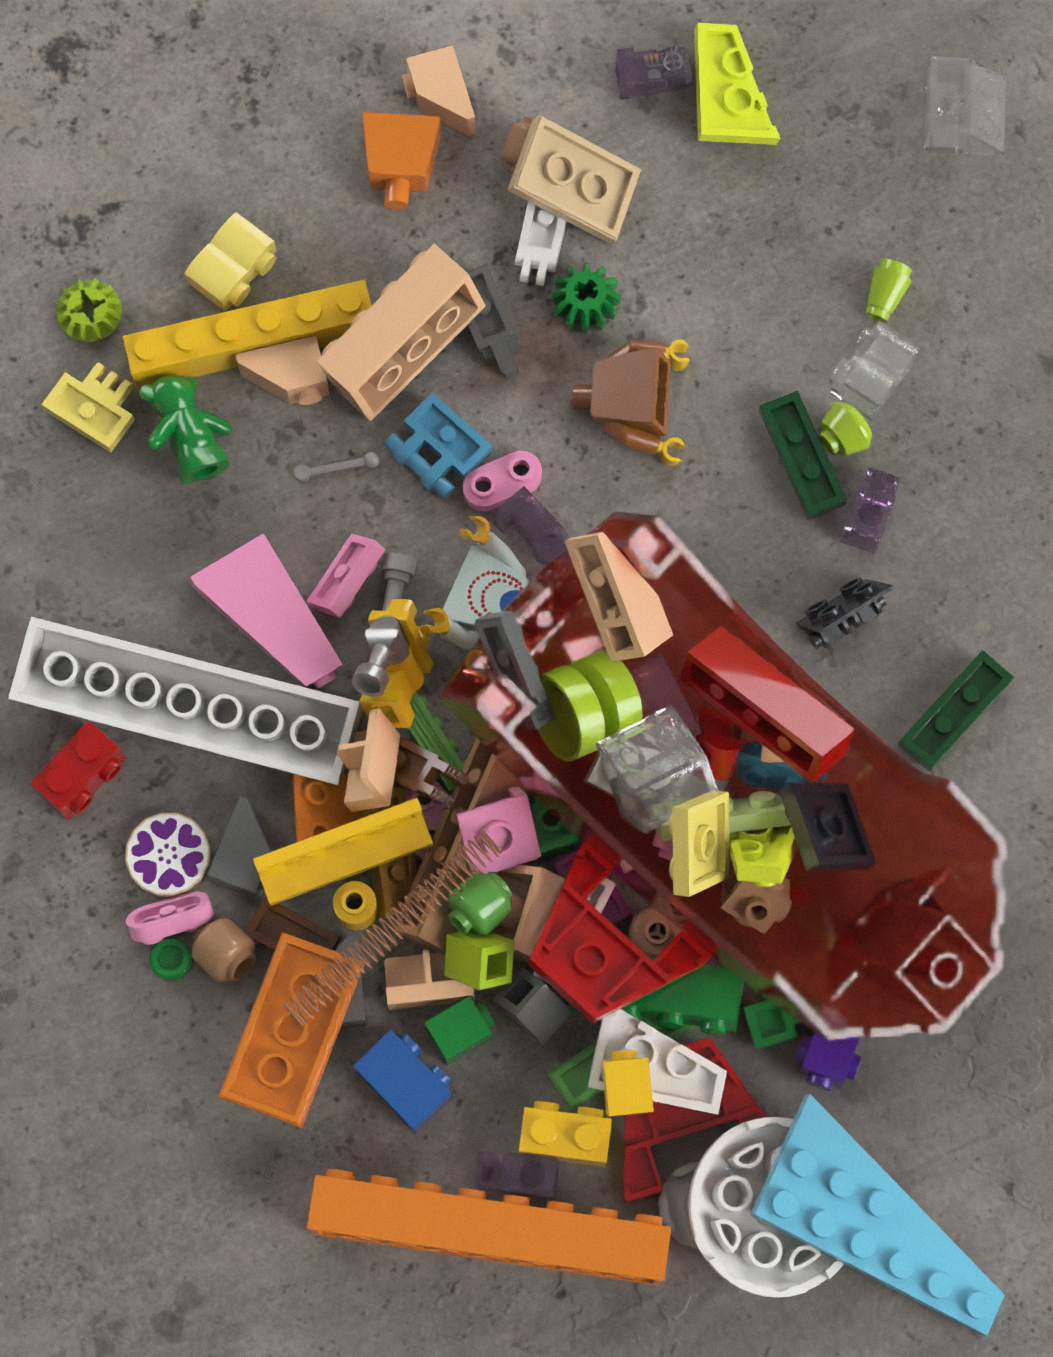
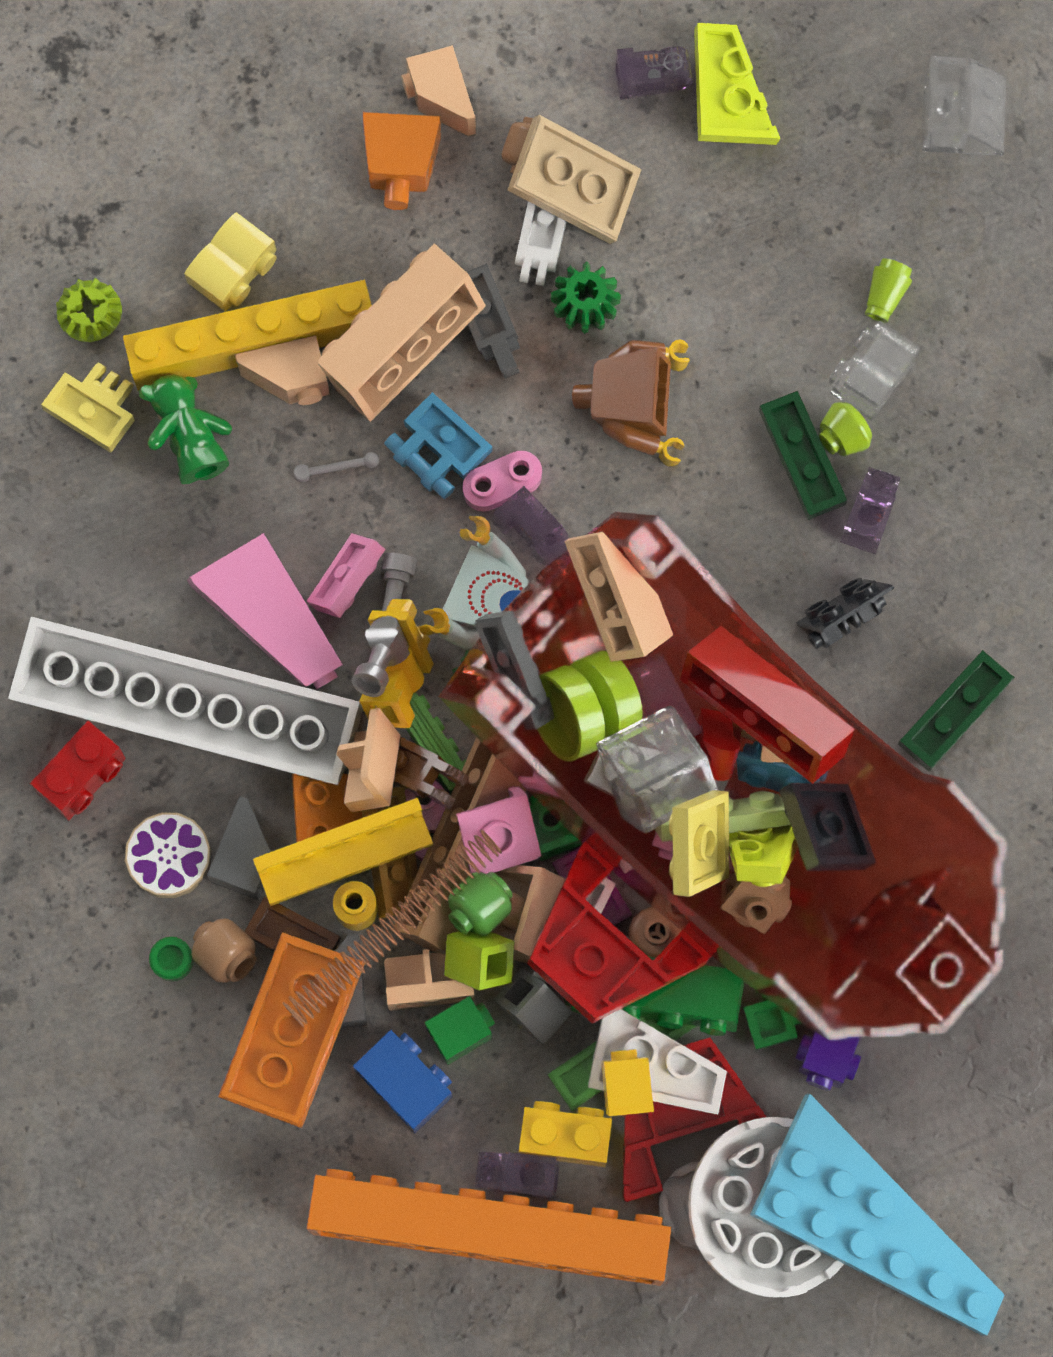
bright pink plate [126,891,214,945] -> none

